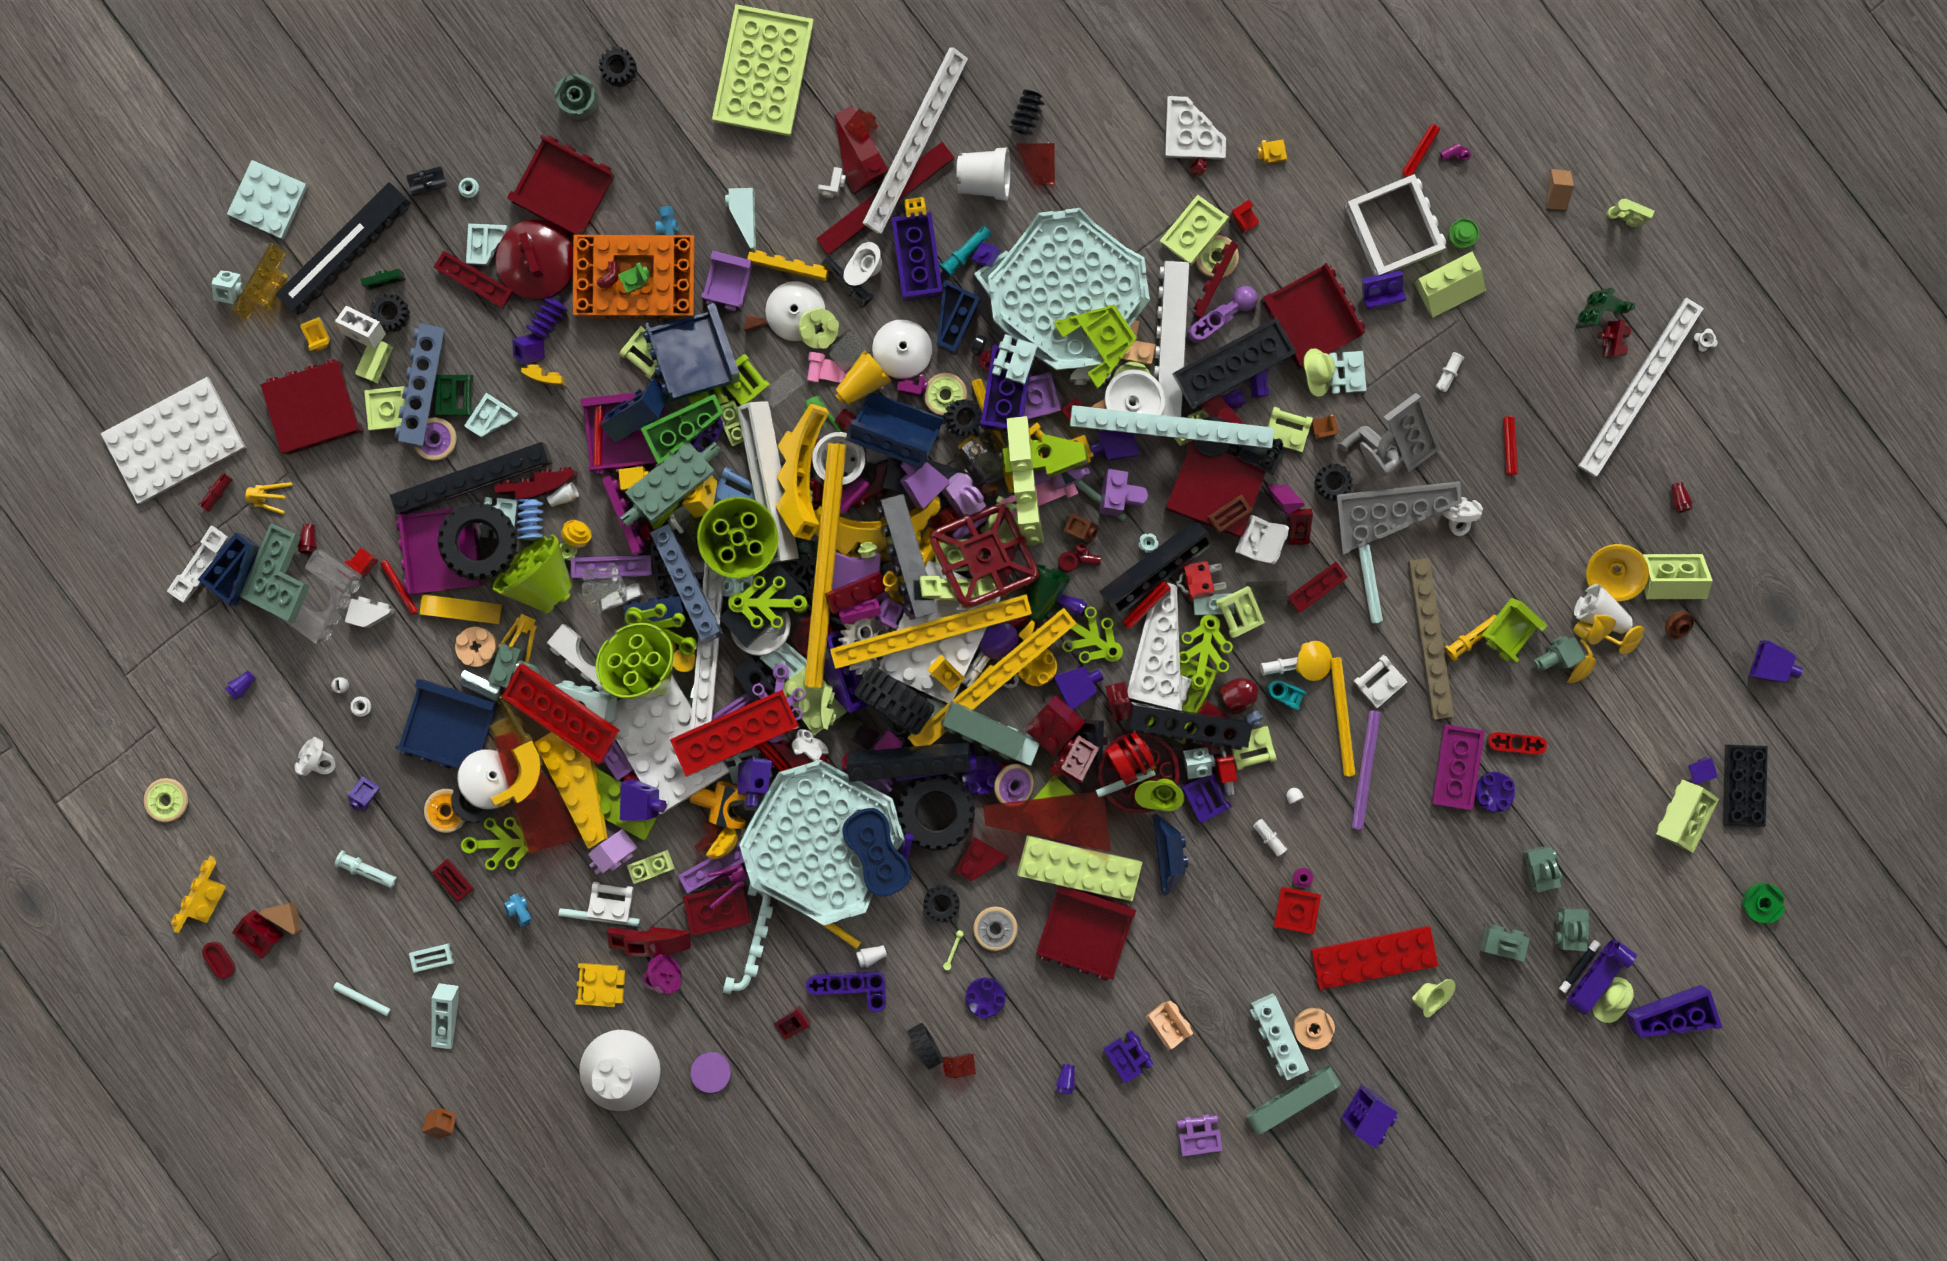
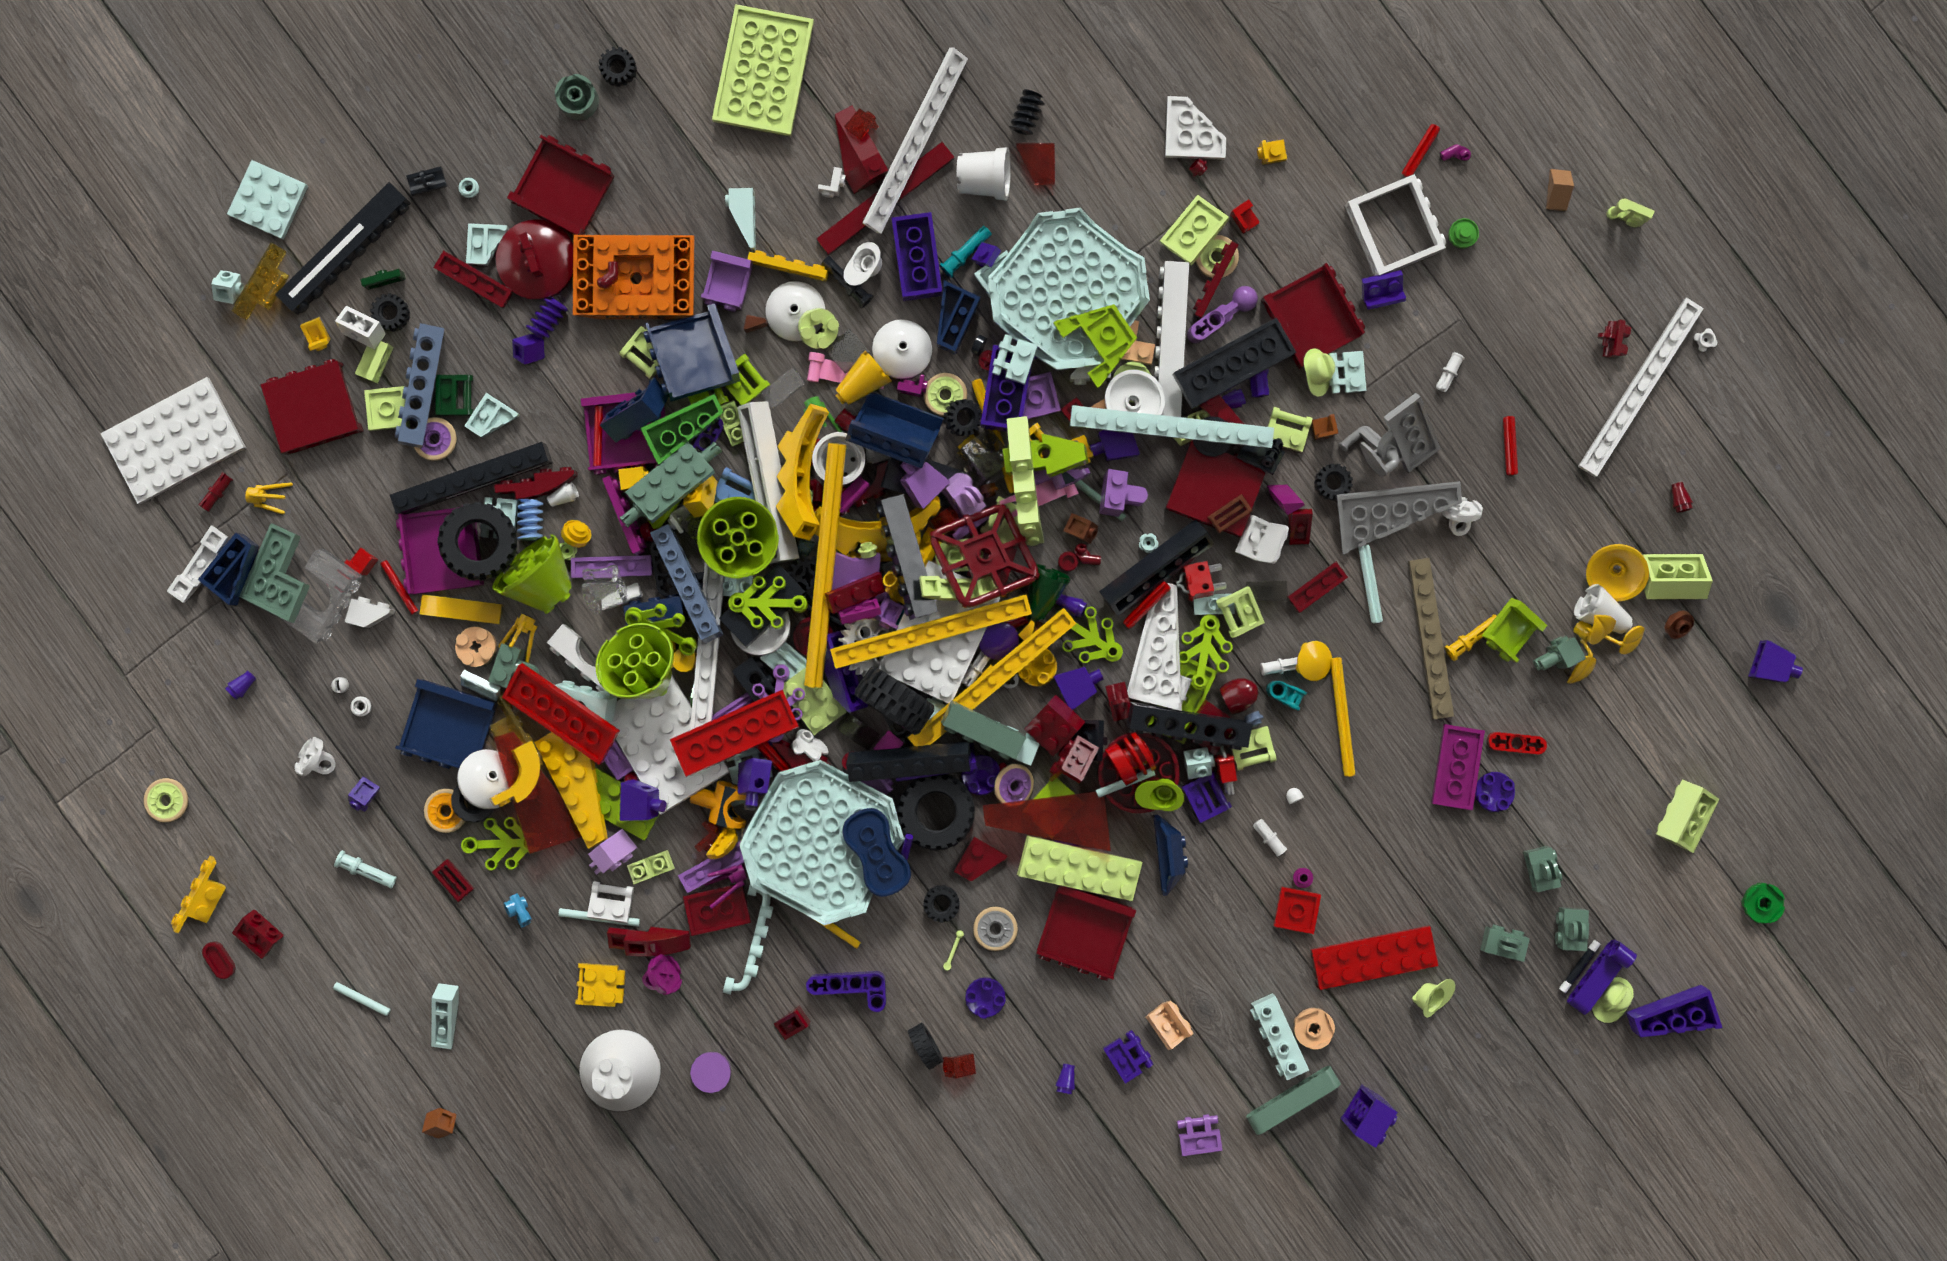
medium nougat slope [259,902,302,935] -> none
dark red cone [297,524,317,554] -> none
light aqua tile [409,943,454,973] -> none
yellow slope [521,365,565,386] -> none
bright green bracket [618,262,651,294] -> none
dark azure plate [656,206,679,235] -> none
yellowish green slope [821,684,836,729] -> none
white cone [856,945,887,968] -> none
yellow tile [904,197,927,217] -> none
yellow slope [927,655,965,693] -> none
medium lavender axle [1352,711,1381,830] -> none
white plate [1353,655,1407,708] -> none
yellowish green slope [1414,252,1486,318] -> none
dark green plate [1575,288,1635,328] -> none
dark purple panel [1688,757,1718,784] -> none
black tile [1723,744,1768,827] -> none

